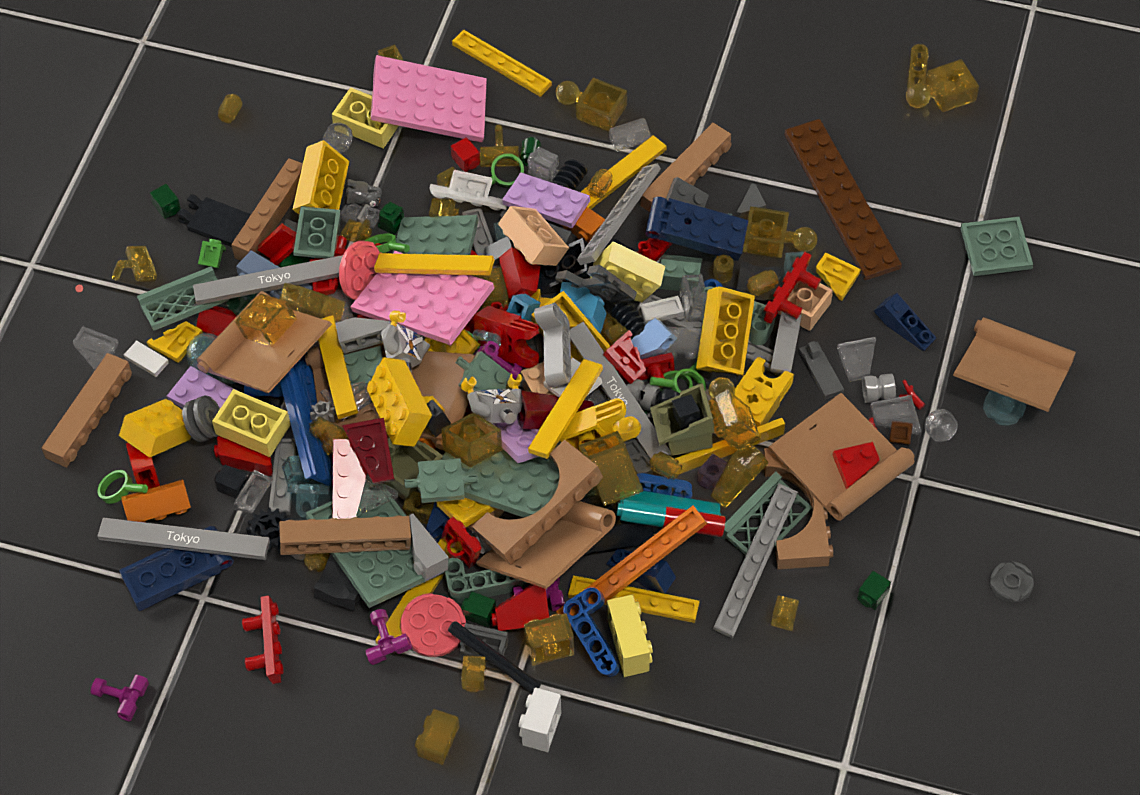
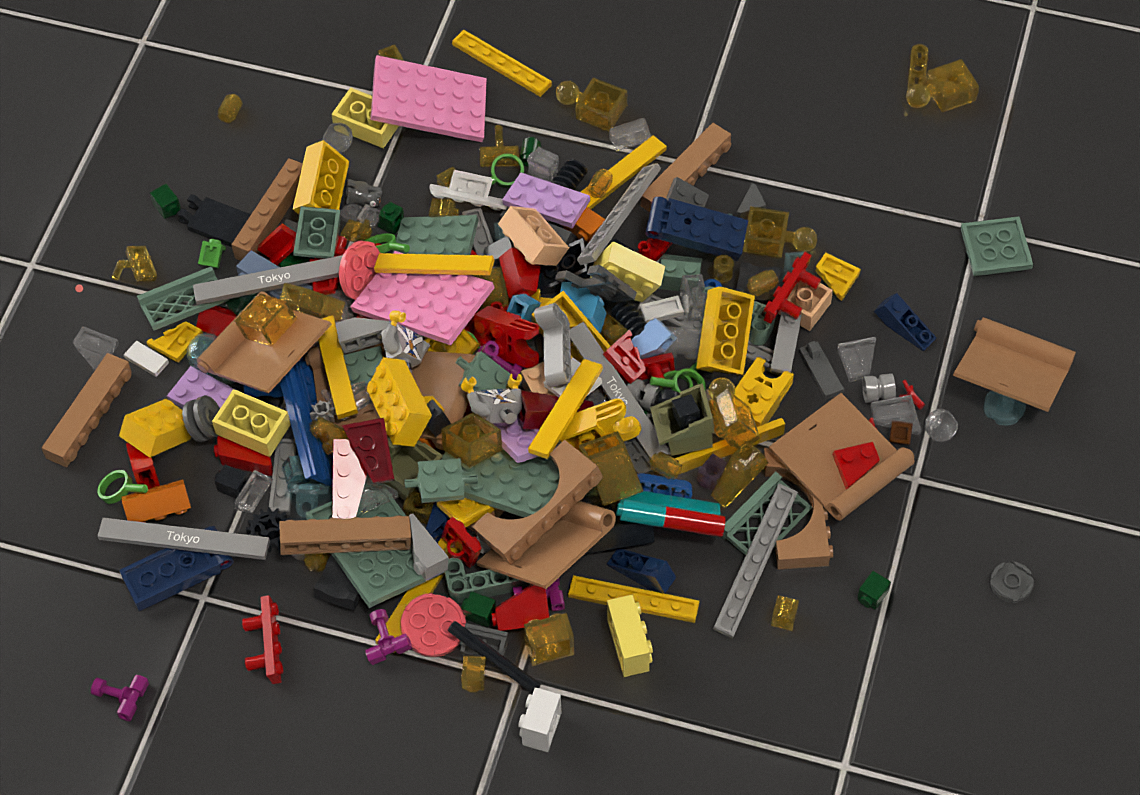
clear yellow brick [415,709,460,765] -> none
red brick [451,137,480,172] -> none
clear light blue arm [473,329,502,347] -> none
orange plate [556,505,708,630] -> none
blue beam [563,588,620,677] -> none
reddish brown plate [784,119,902,281] -> none

